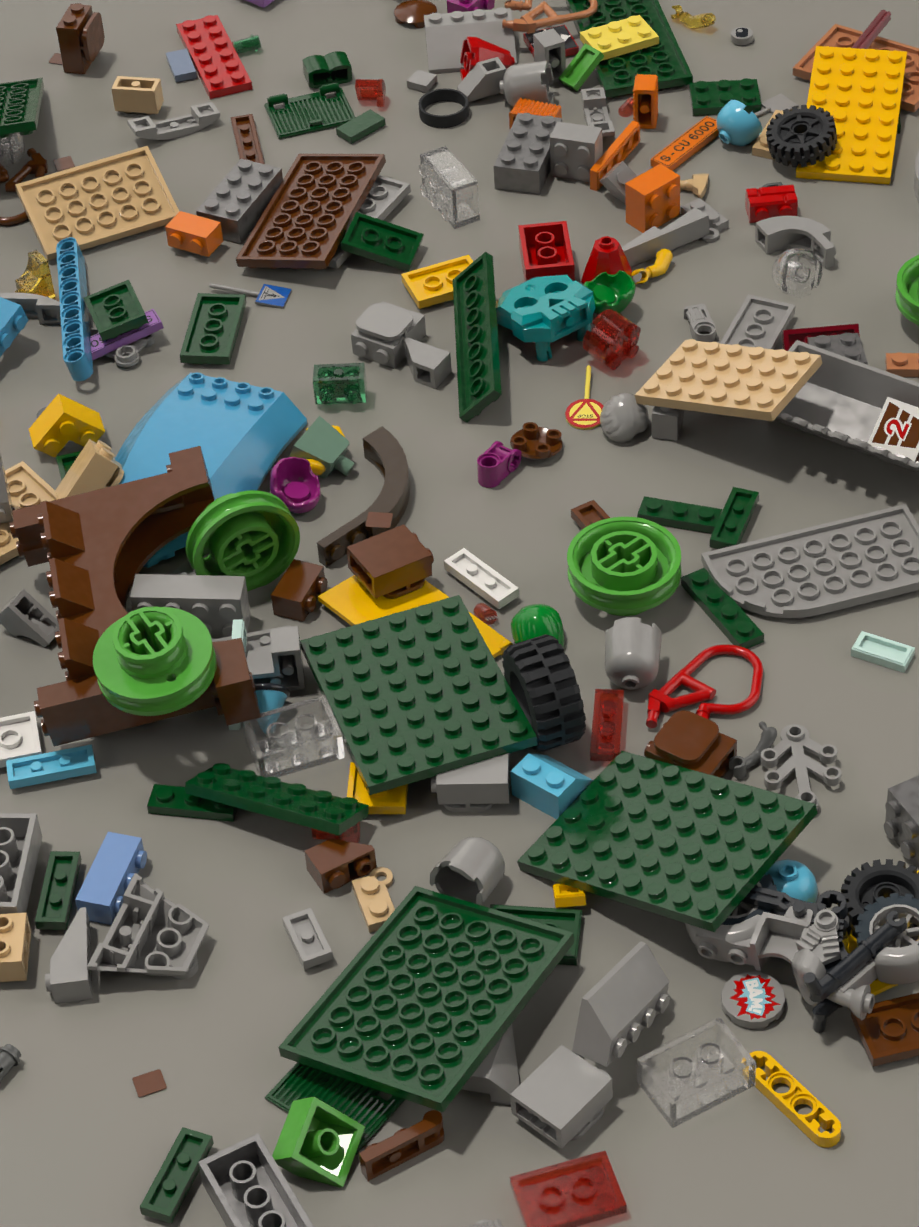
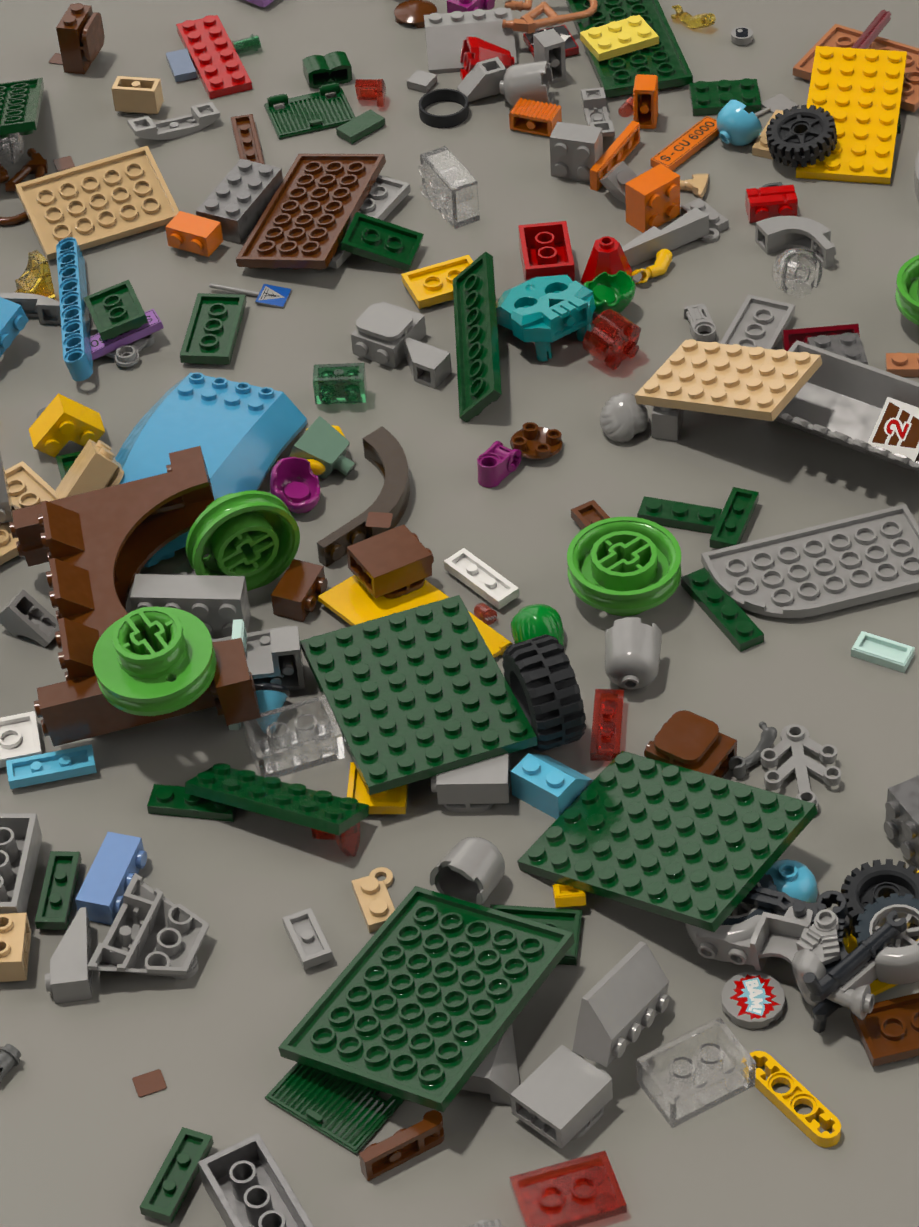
bright green slope [272,1097,365,1188] -> none
reddish brown slope [304,839,377,894] -> none
flat silver brick [493,113,563,195] -> none
bright green tile [558,43,604,91] -> none
piece [565,365,604,430] -> none
red piece [646,645,763,728] -> none

